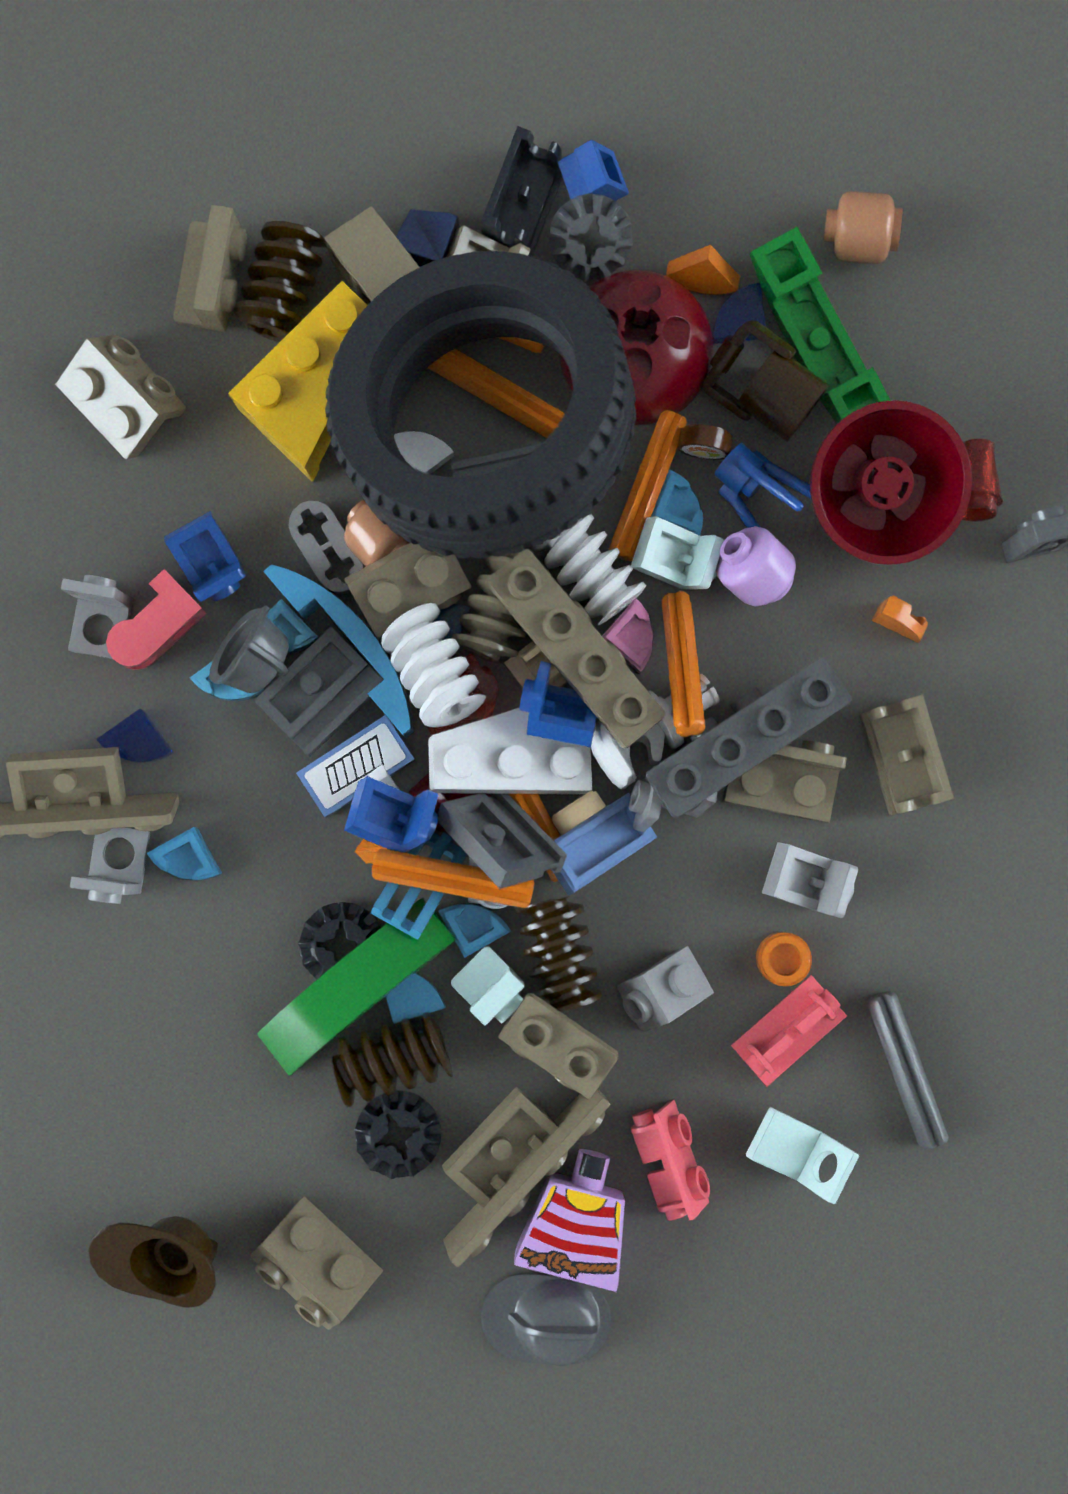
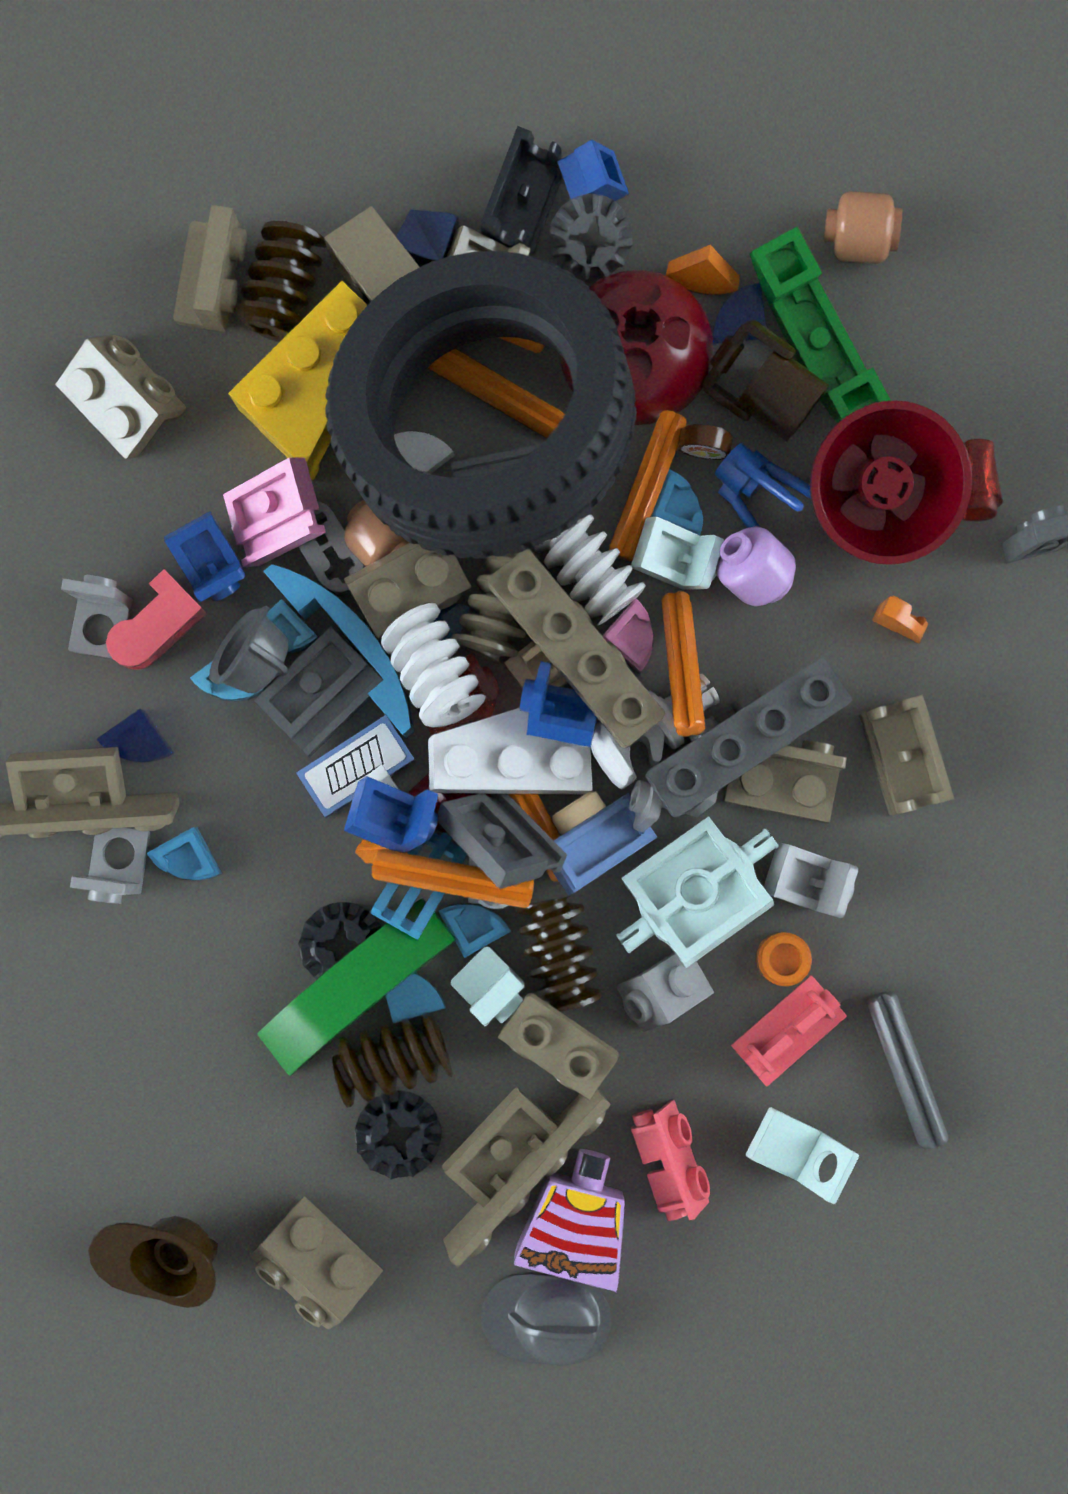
none -> bright pink plate [223,457,326,567]
none -> light aqua plate [616,816,778,968]

